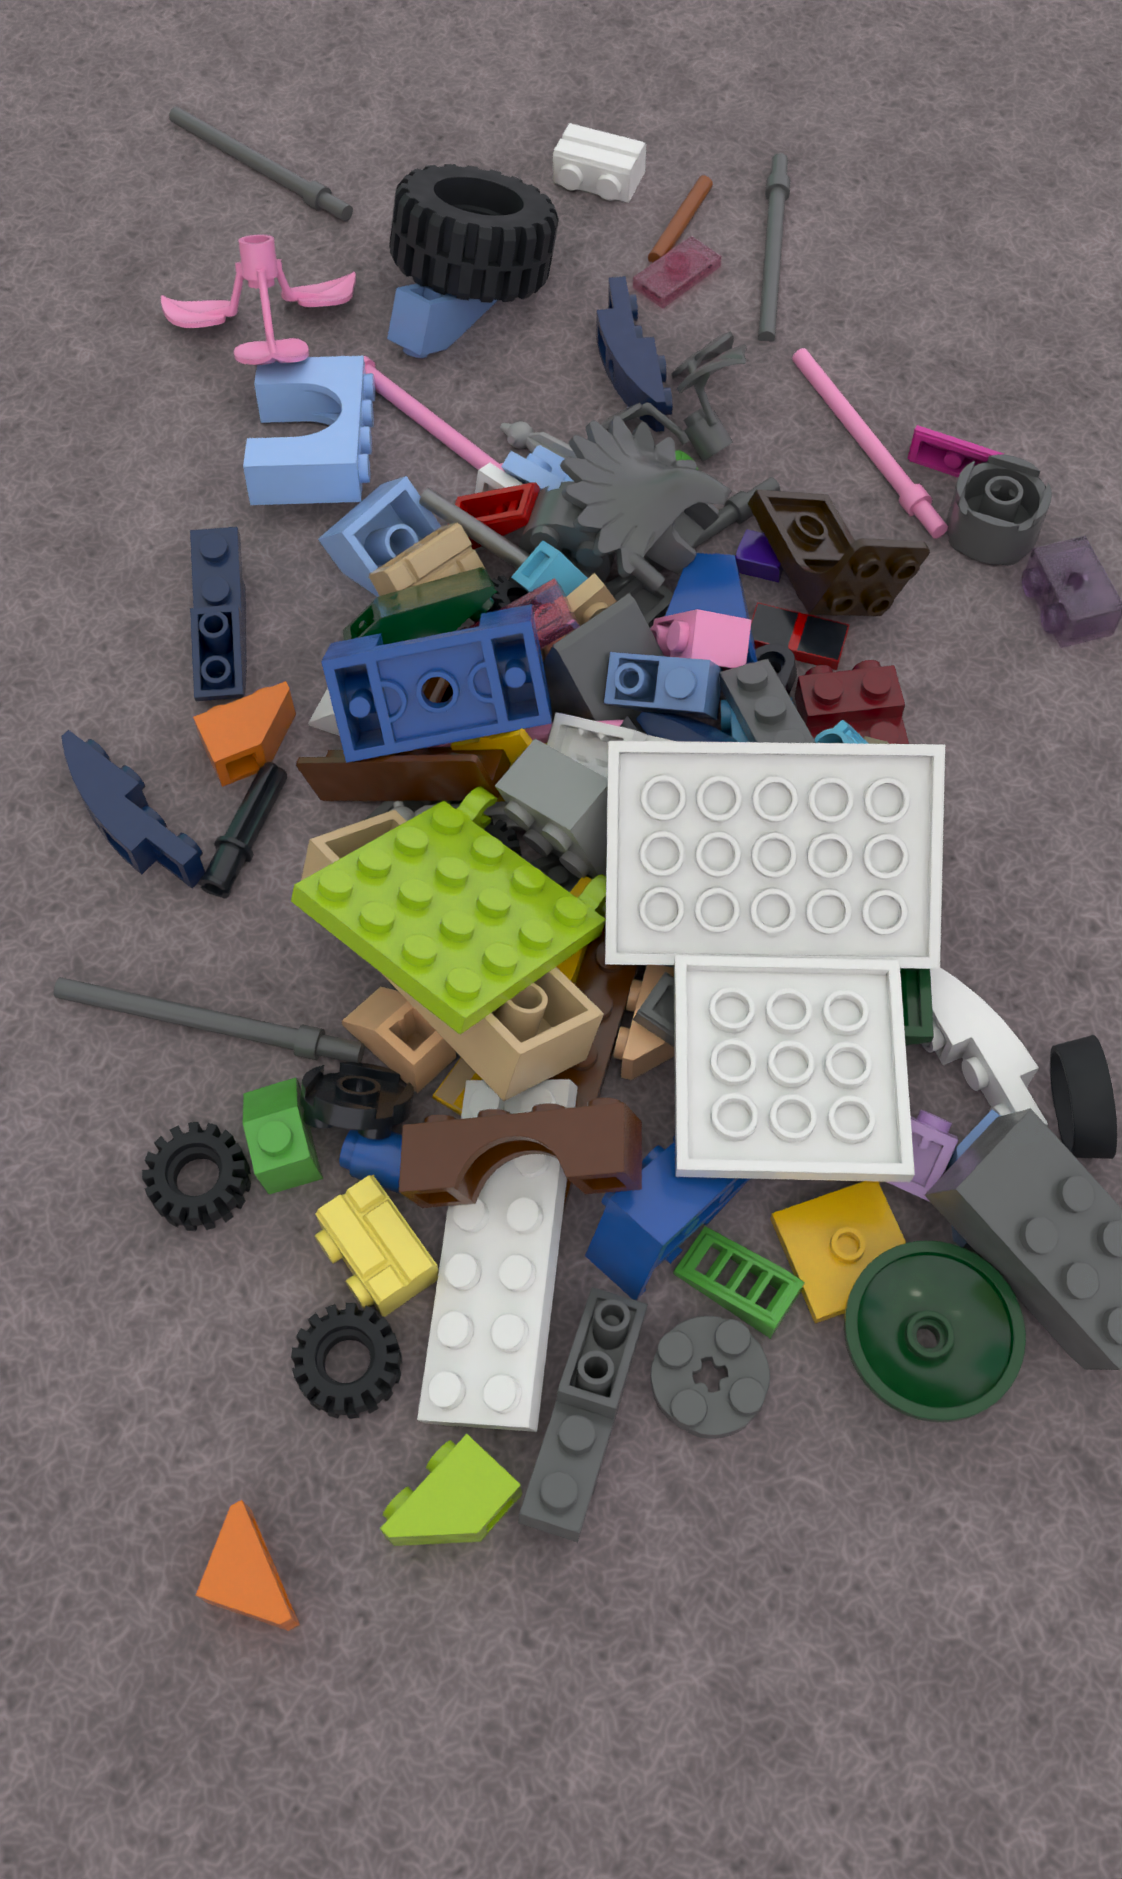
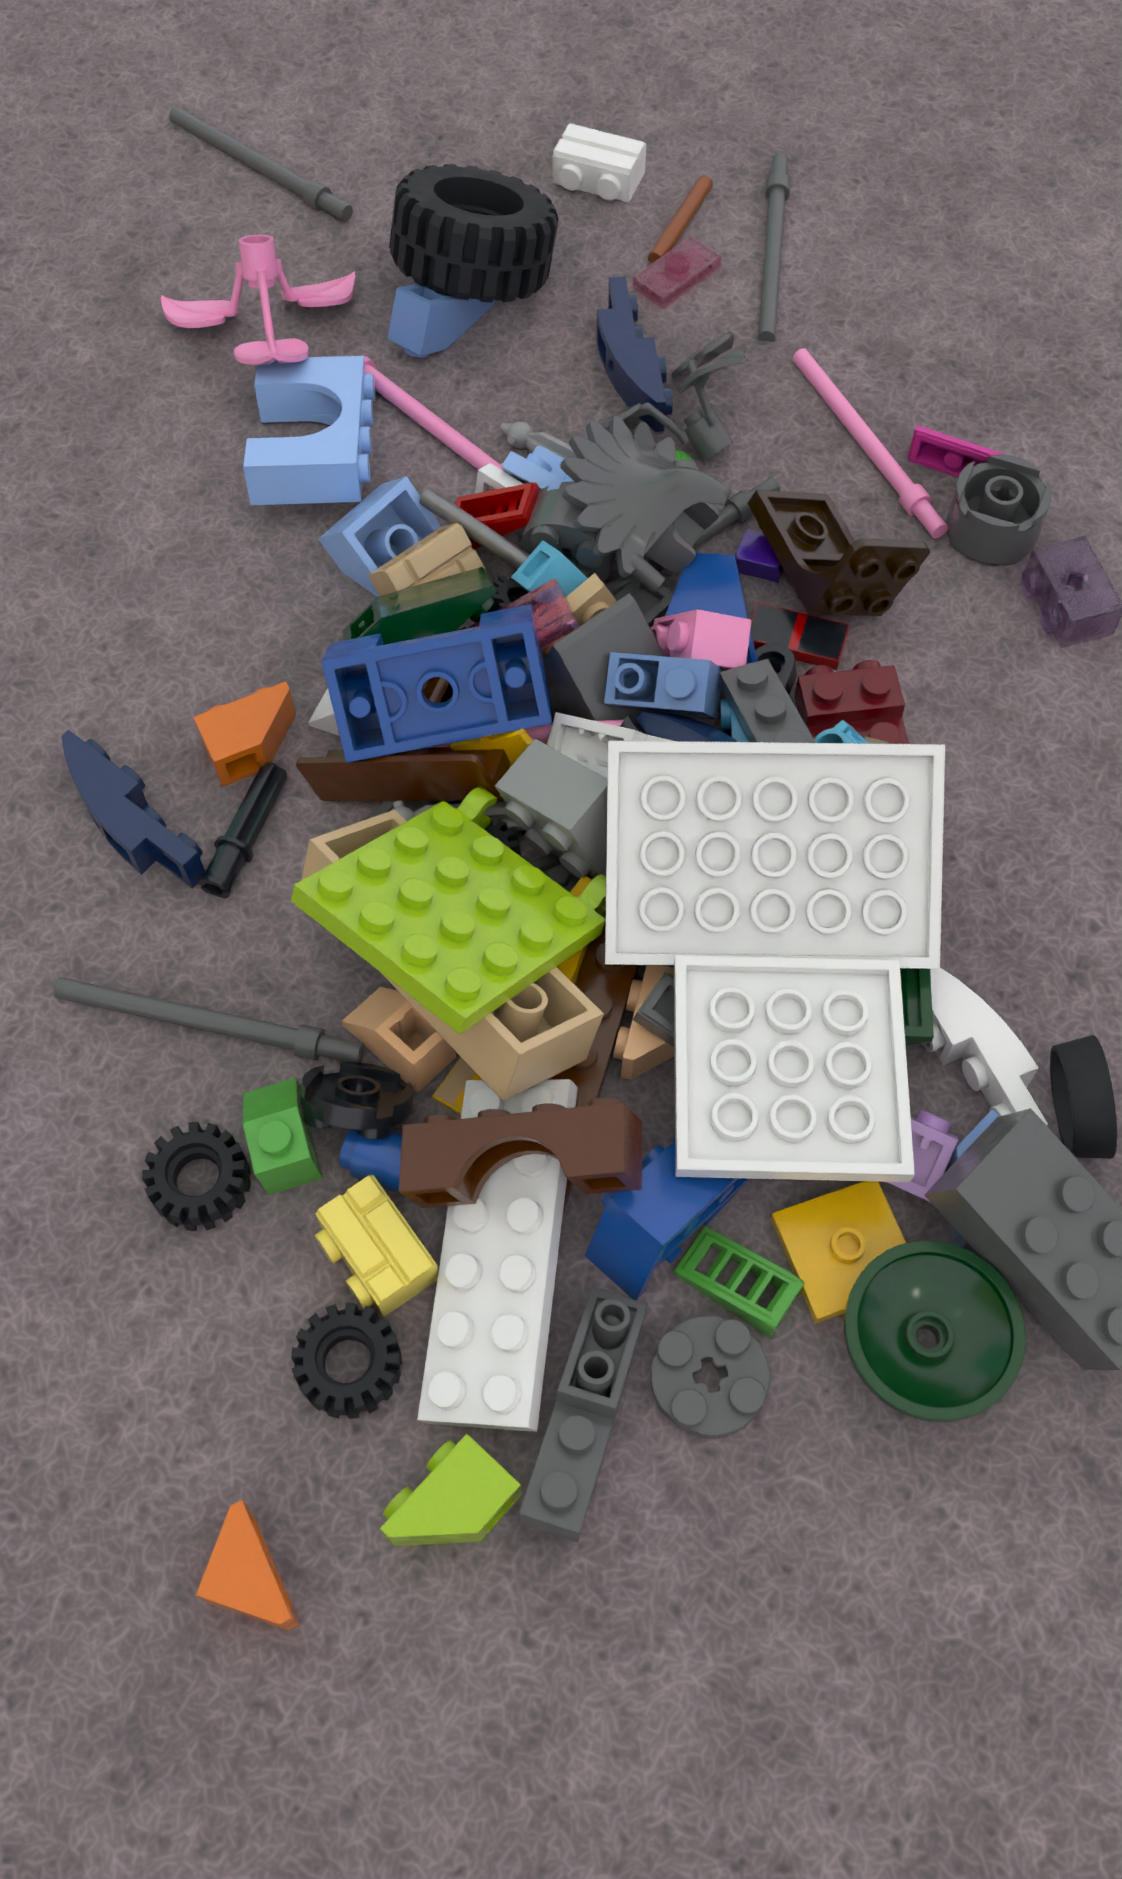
dark blue slope [190,527,247,702] -> none

